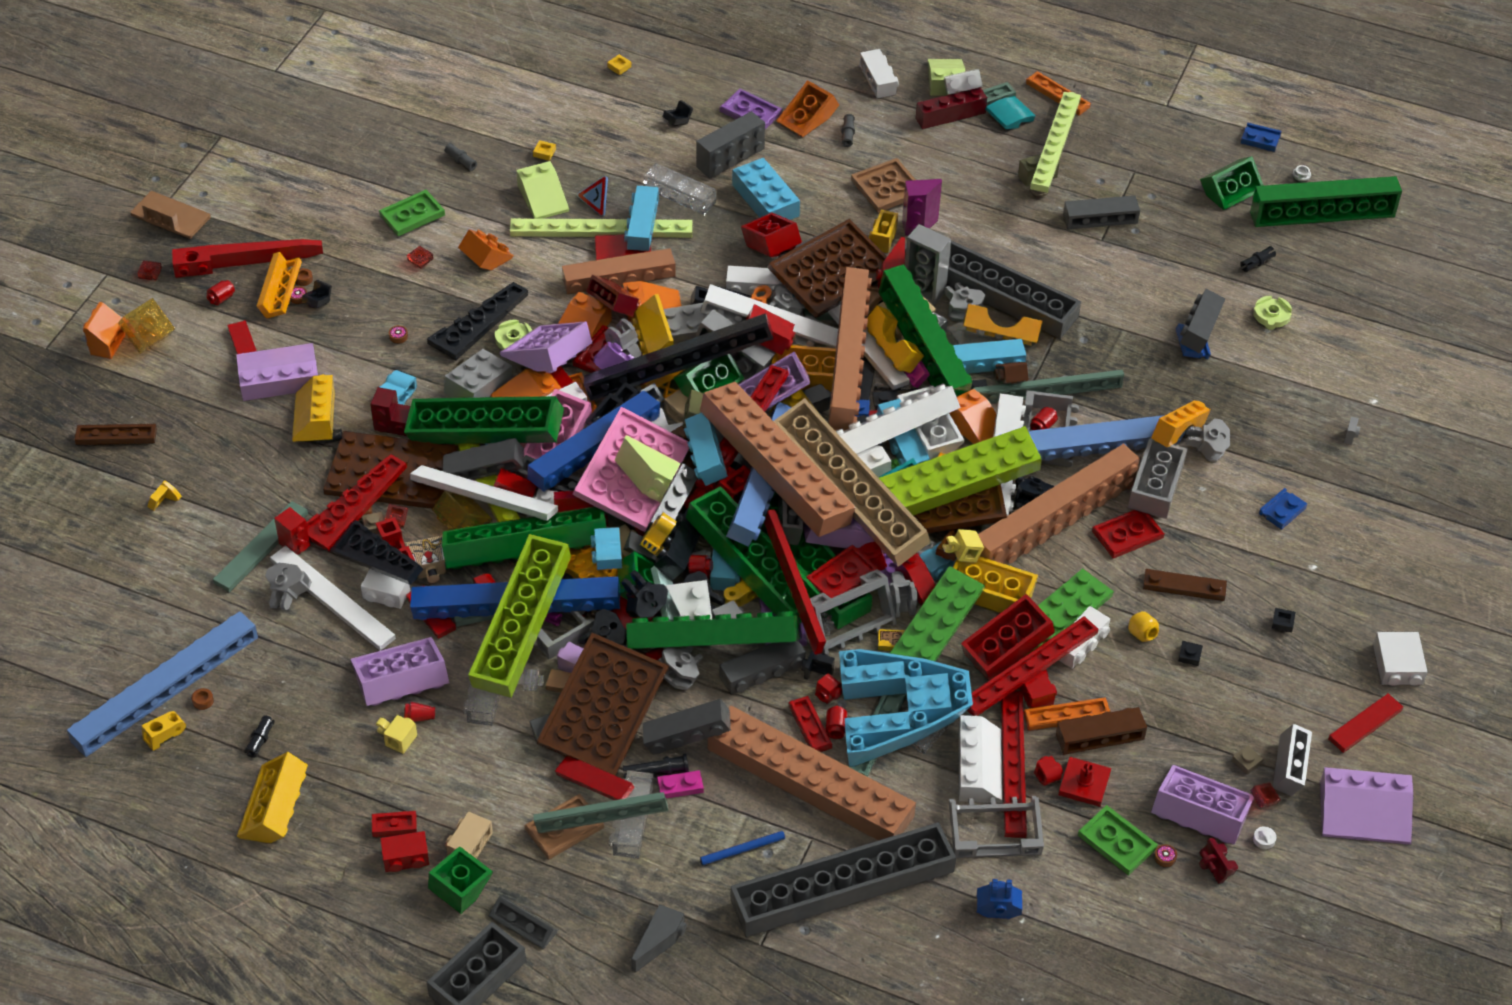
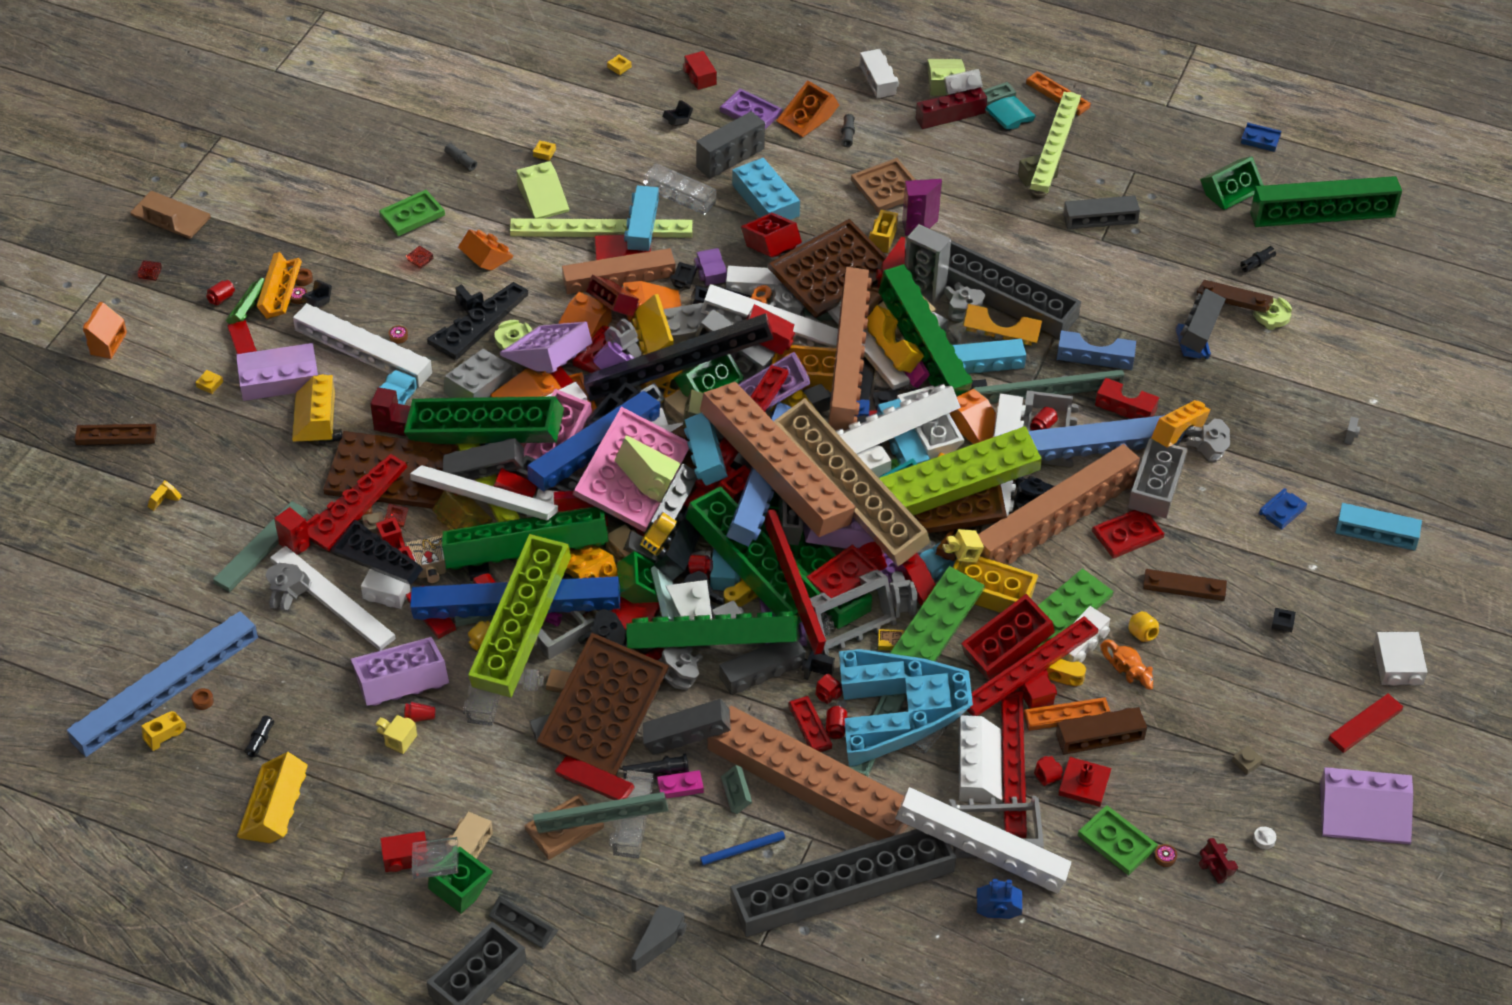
clear yellow brick [118,298,175,354] -> none
red piece [172,239,323,278] -> none
red plate [372,811,417,837] -> none
lavender brick [557,642,583,673] -> none
piece [578,176,608,216] -> none
medium azure brick [591,527,622,570] -> none
black hinge [621,570,668,618] -> none
reddish brown brick [994,362,1029,384] -> none
lavender slope [1151,765,1255,845] -> none
black plate [1178,641,1203,666] -> none
clear red plate [1250,782,1281,809] -> none
light grey brick [1273,724,1312,796] -> none
white plate [1293,165,1311,182] -> none
none -> yellow plate [195,370,223,394]
none -> bright green plate [225,277,265,324]
none -> white brick [293,303,432,388]
none -> clear tile [412,837,458,879]
none -> black bracket [455,284,484,313]
none -> black tile [468,562,490,581]
none -> yellow head [468,621,491,651]
none -> black bracket [670,262,697,289]
none -> red brick [683,51,717,90]
none -> medium lavender brick [694,248,727,286]
none -> sand green plate [721,765,752,814]
none -> white brick [895,787,1071,894]
none -> yellow leg [1046,659,1086,686]
none -> medium blue arch [1057,331,1136,370]
none -> red arch [1095,378,1159,419]
none -> orange animal [1100,639,1153,690]
none -> reddish brown plate [1197,280,1274,313]
none -> medium azure brick [1335,503,1422,551]

